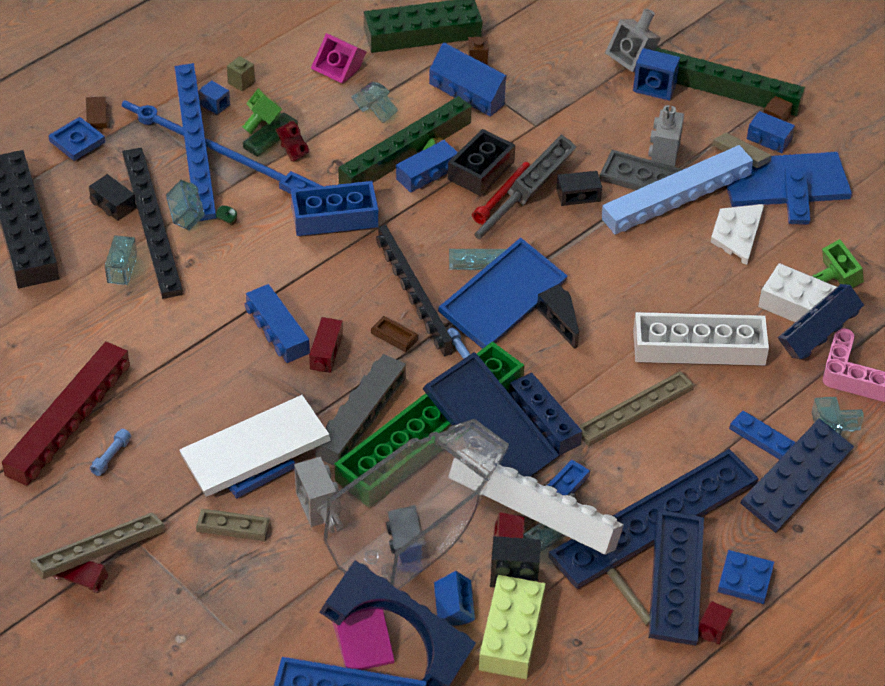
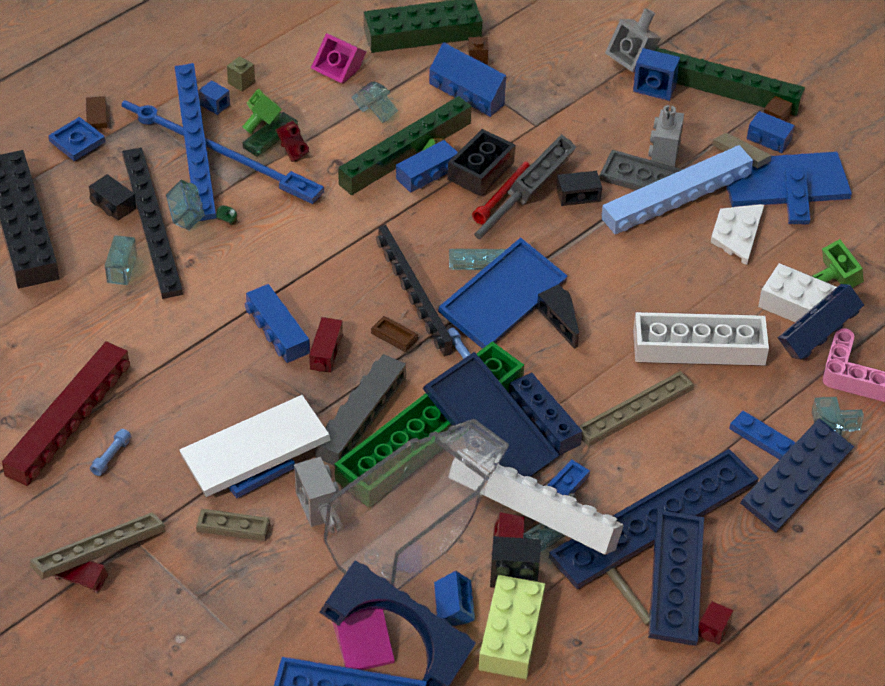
blue brick [291,181,378,236] -> none
brick [386,505,427,562] -> none
blue plate [717,550,774,604] -> none

